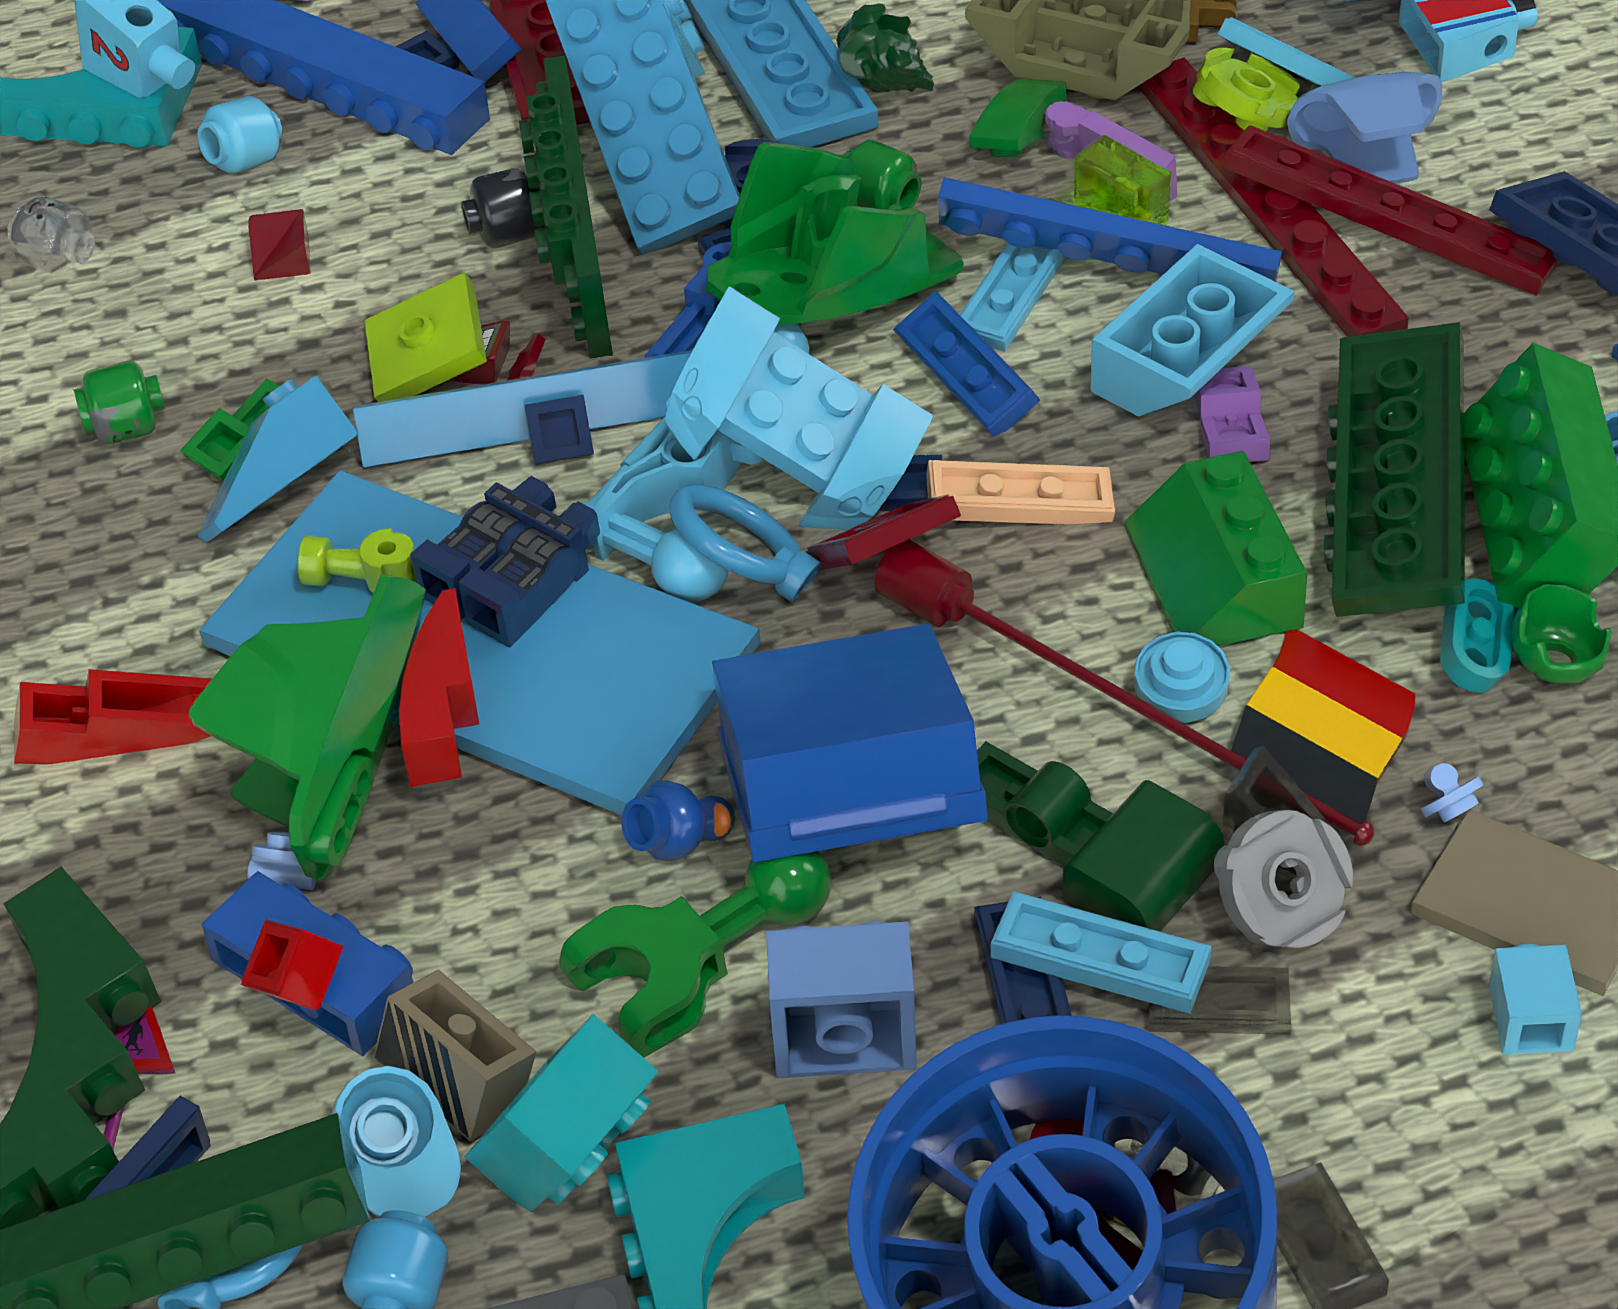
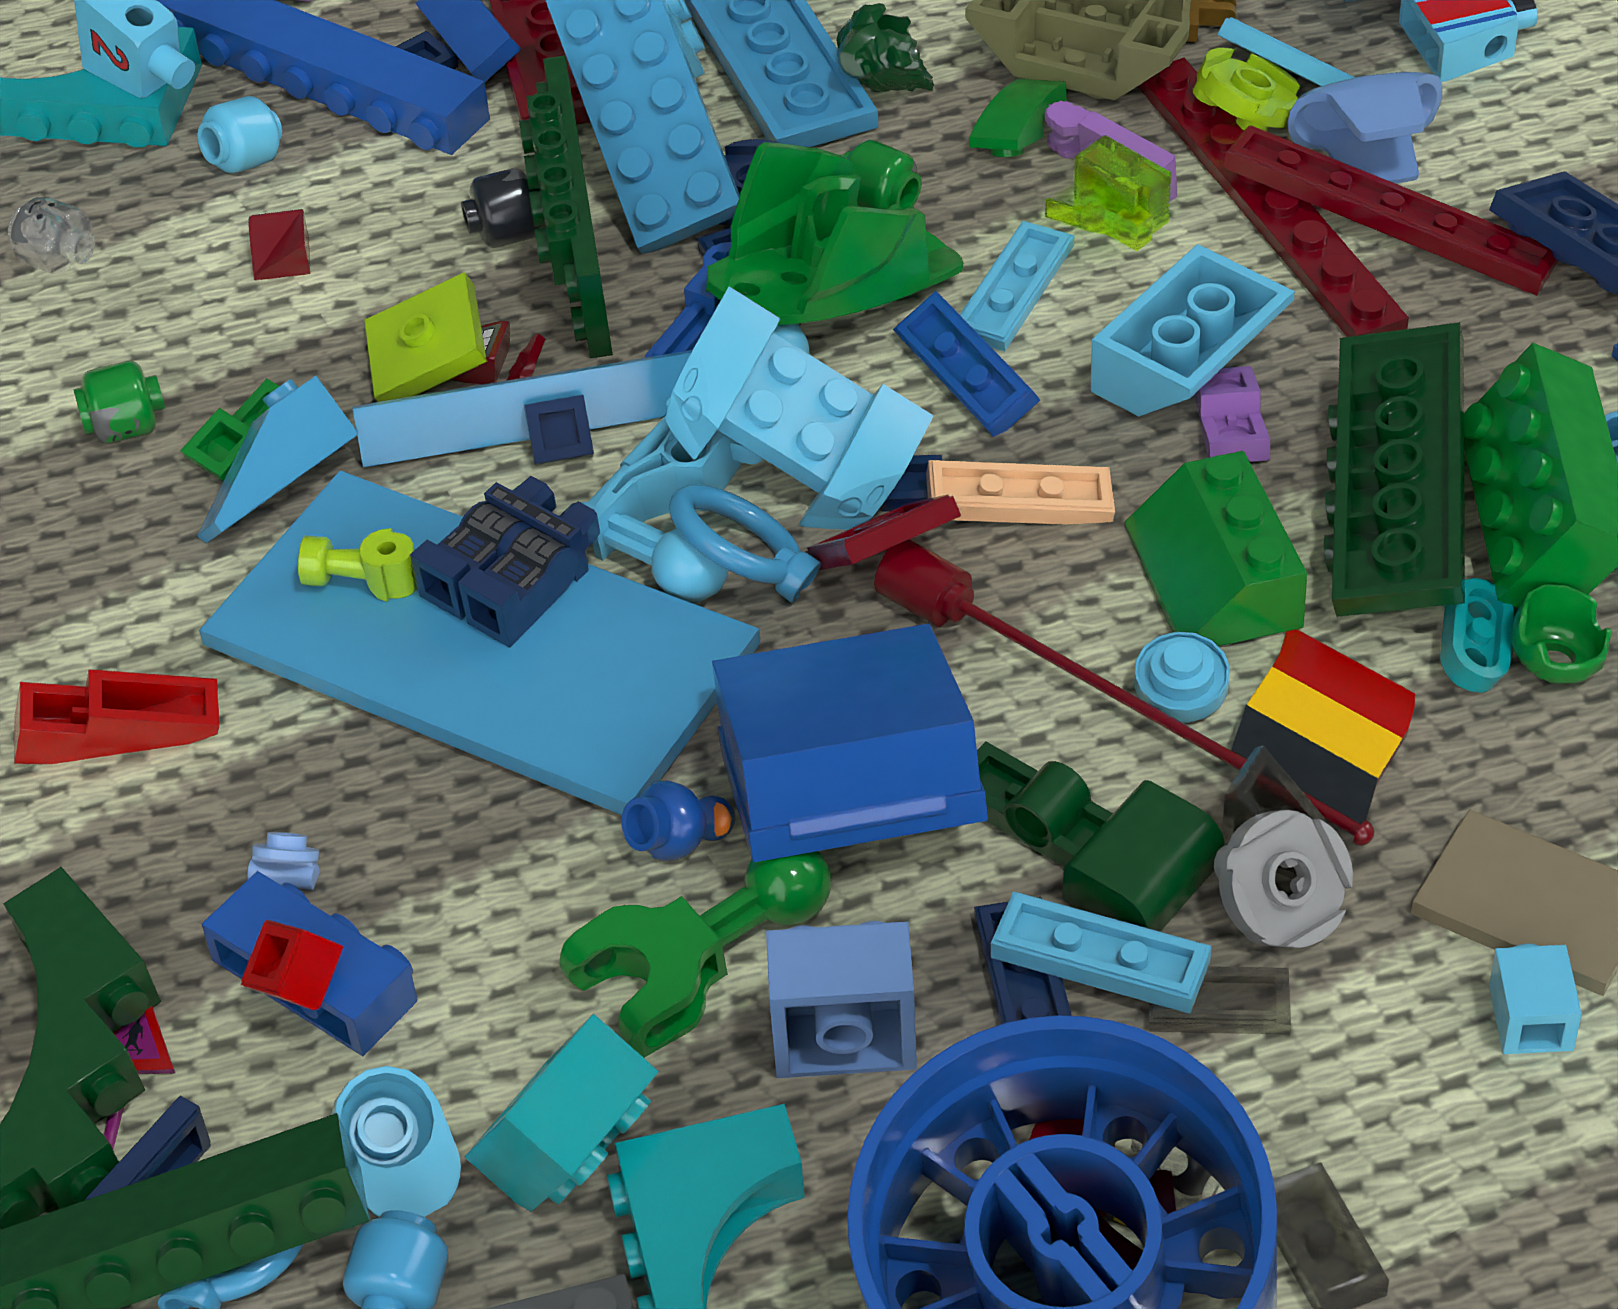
green piece [189,575,426,880] -> none
dark tan brick [373,969,537,1141] -> none
red slope [399,588,480,787] -> none
blue plate [938,177,1282,282] -> none
light blue plate [1420,763,1484,822] -> none

